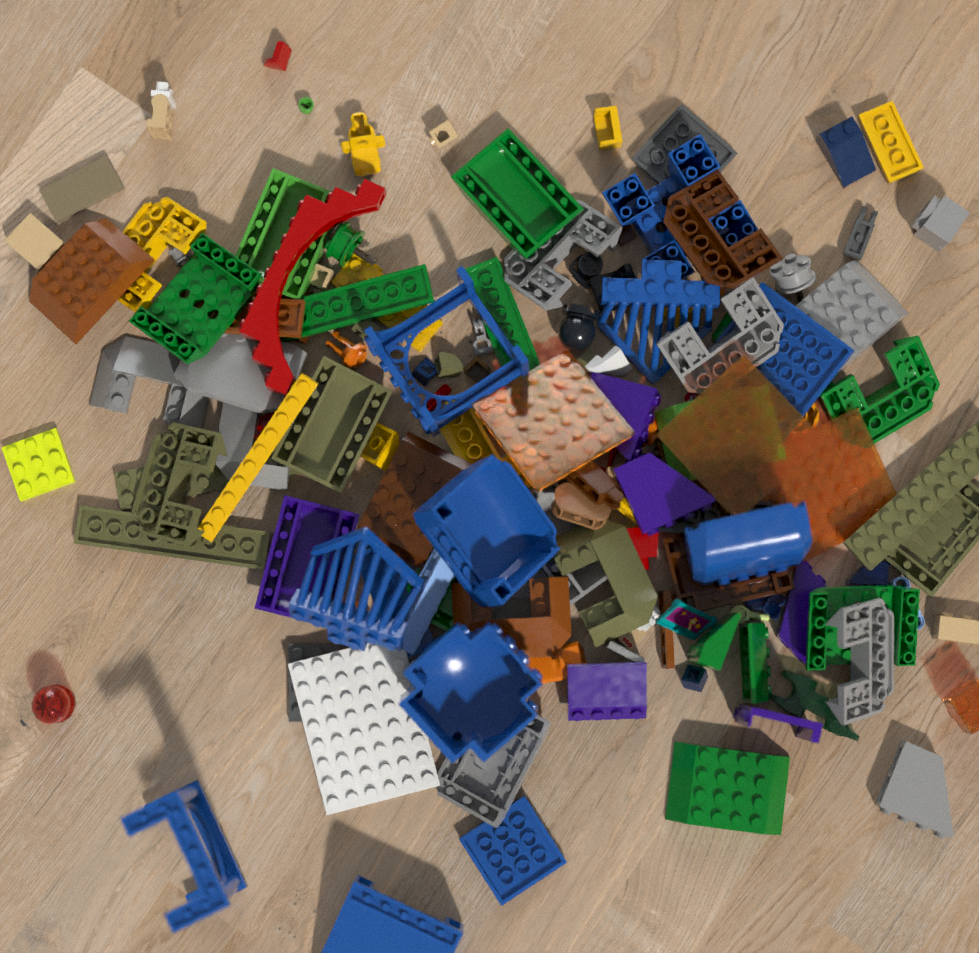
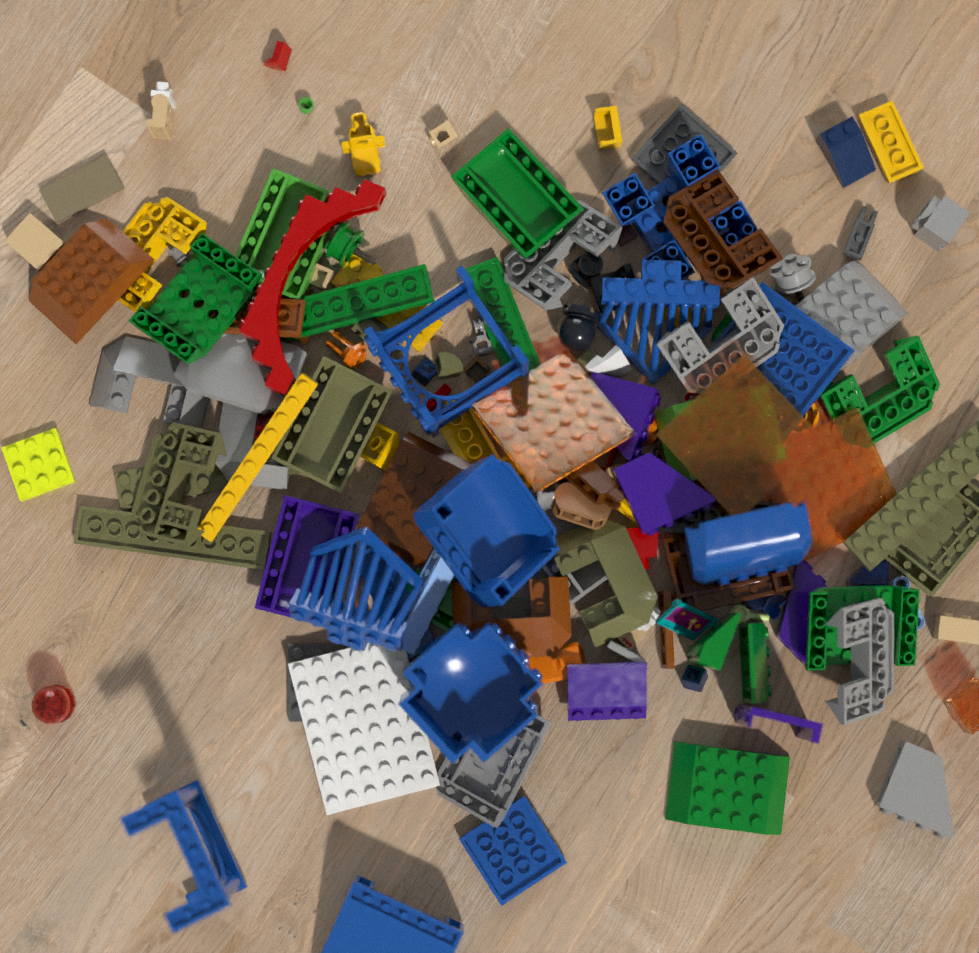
clear green piece [769,670,860,741] -> none

